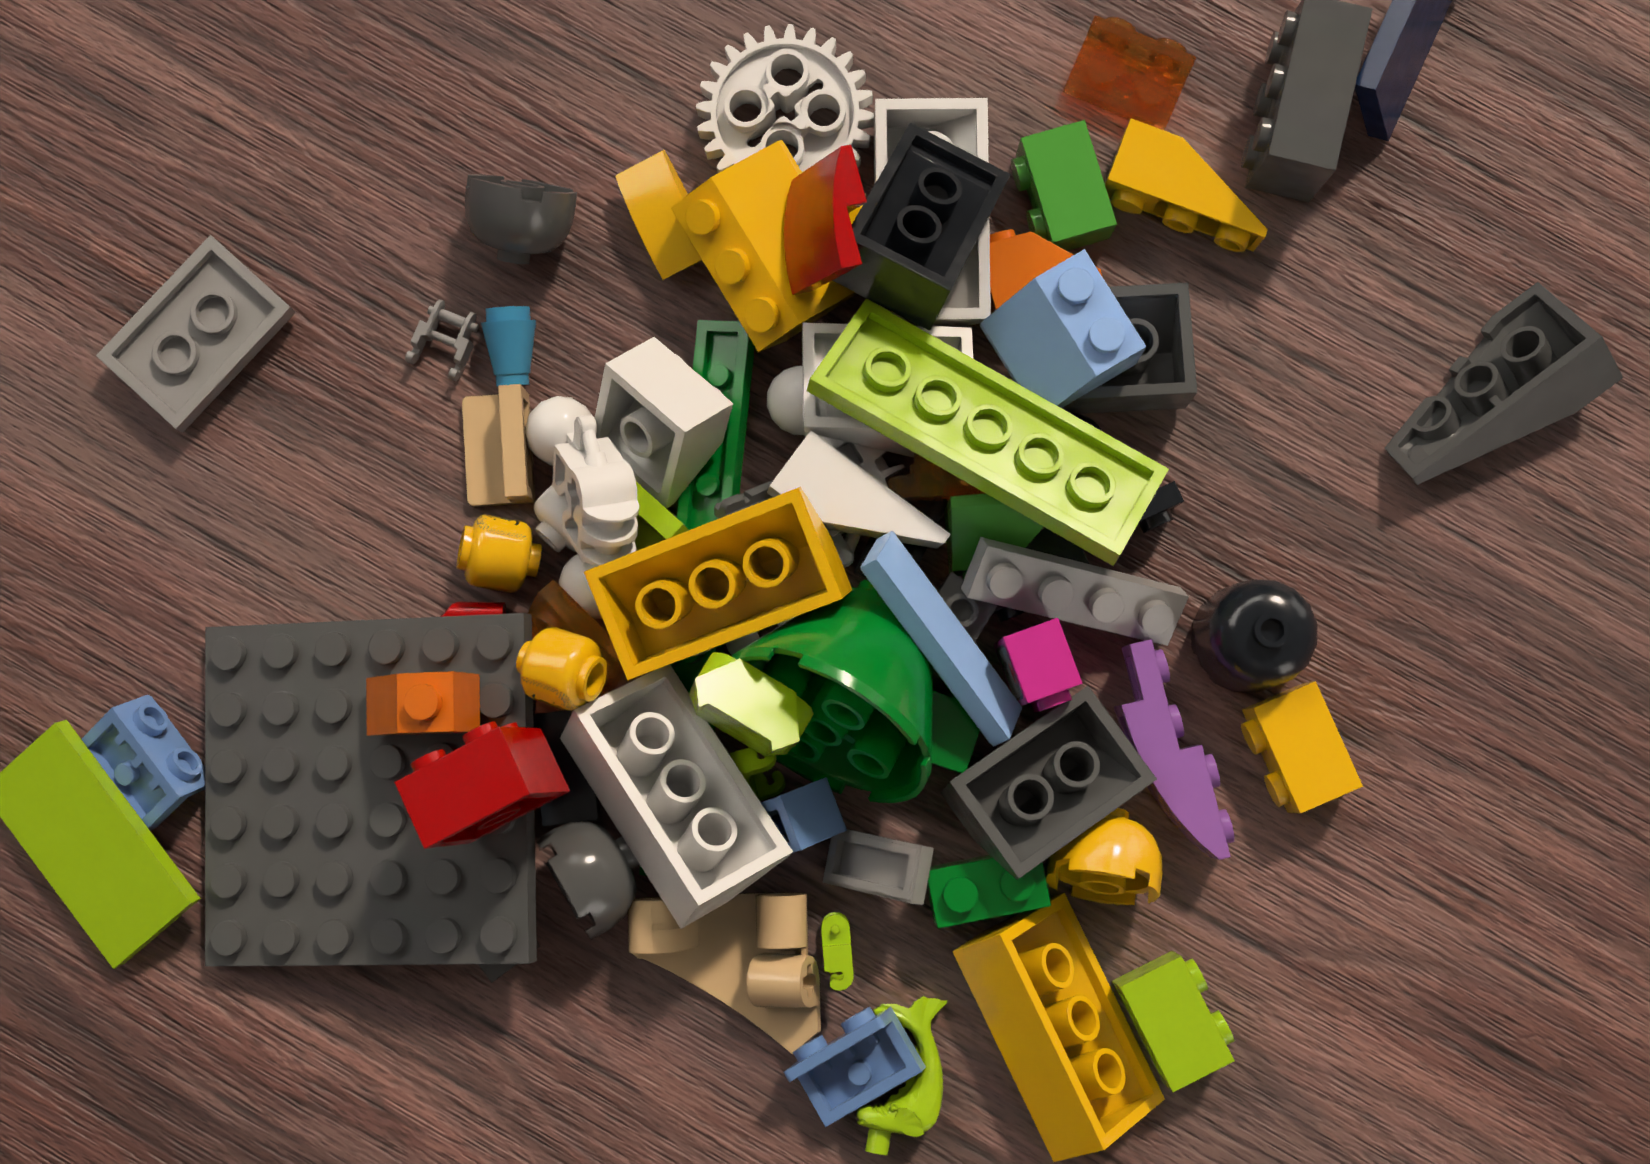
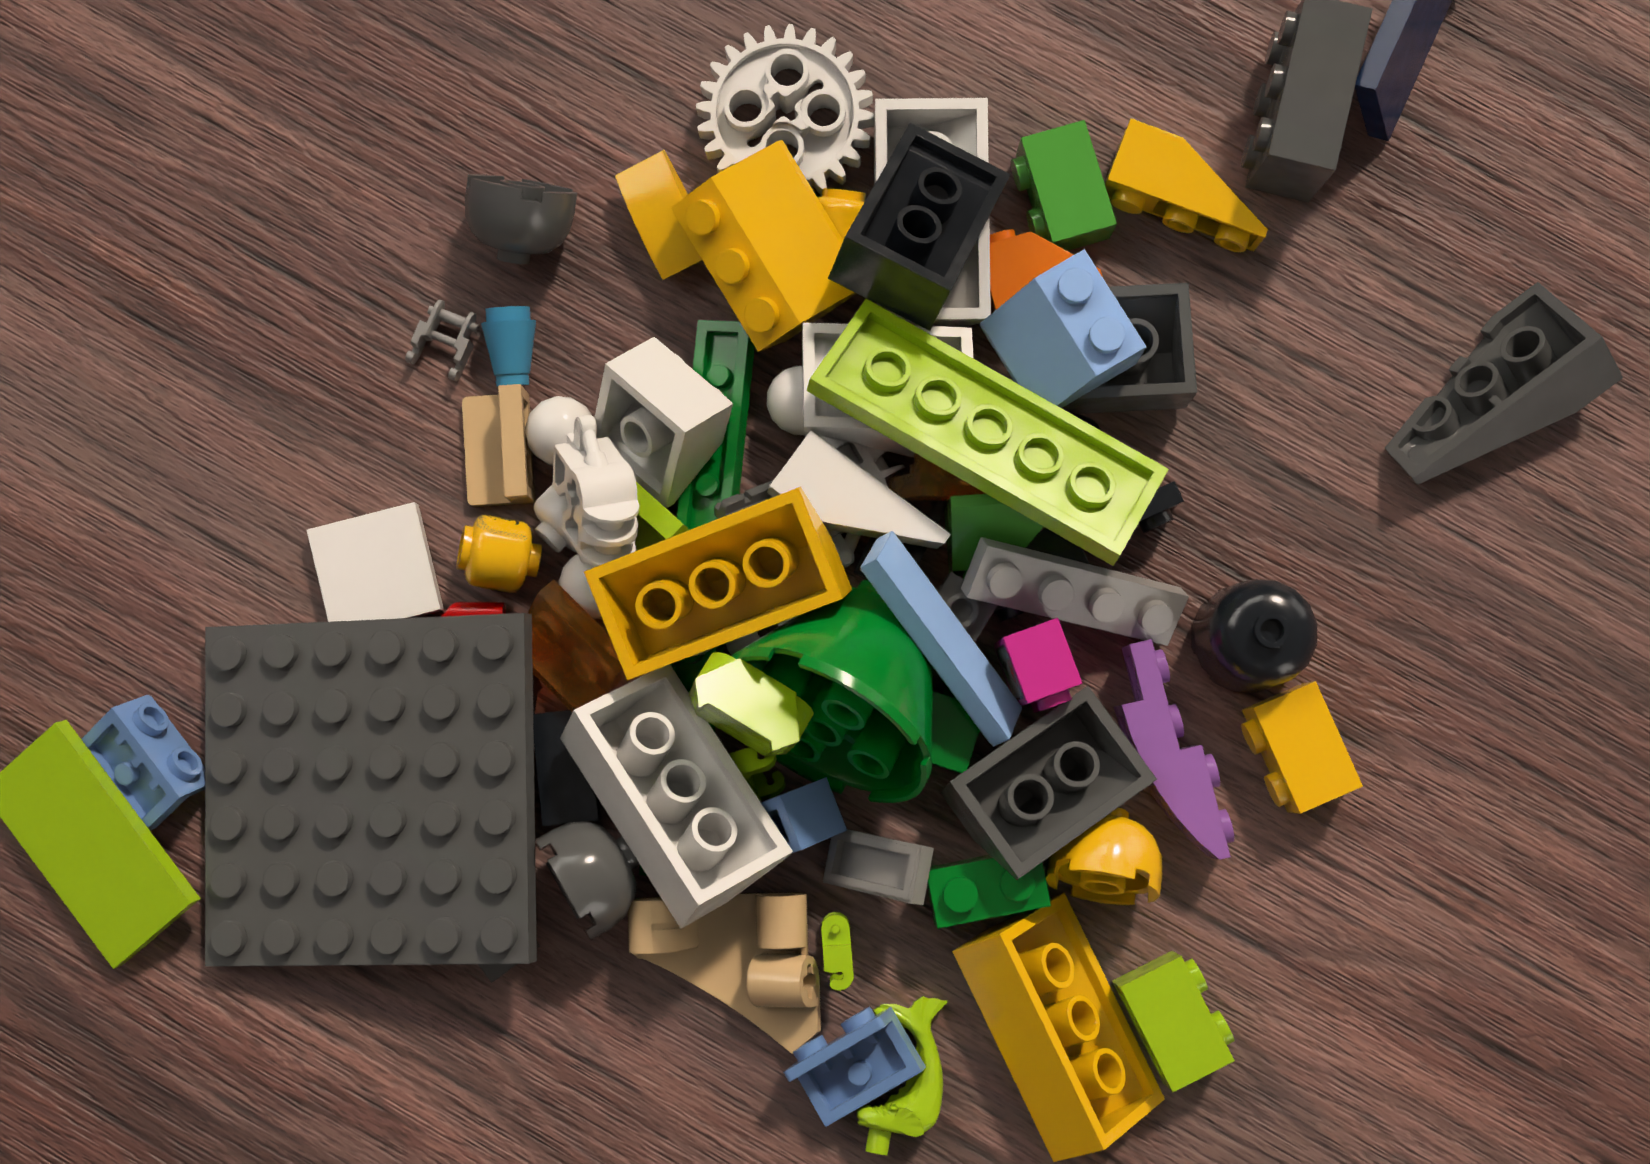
light grey plate [96,235,296,433] -> none
orange slope [366,671,480,736] -> none
red brick [394,721,570,849] -> none
yellow head [516,627,607,711] -> none
red slope [784,145,867,295] -> none
clear orange bracket [1063,16,1196,130] -> none
none -> white tile [307,502,444,622]

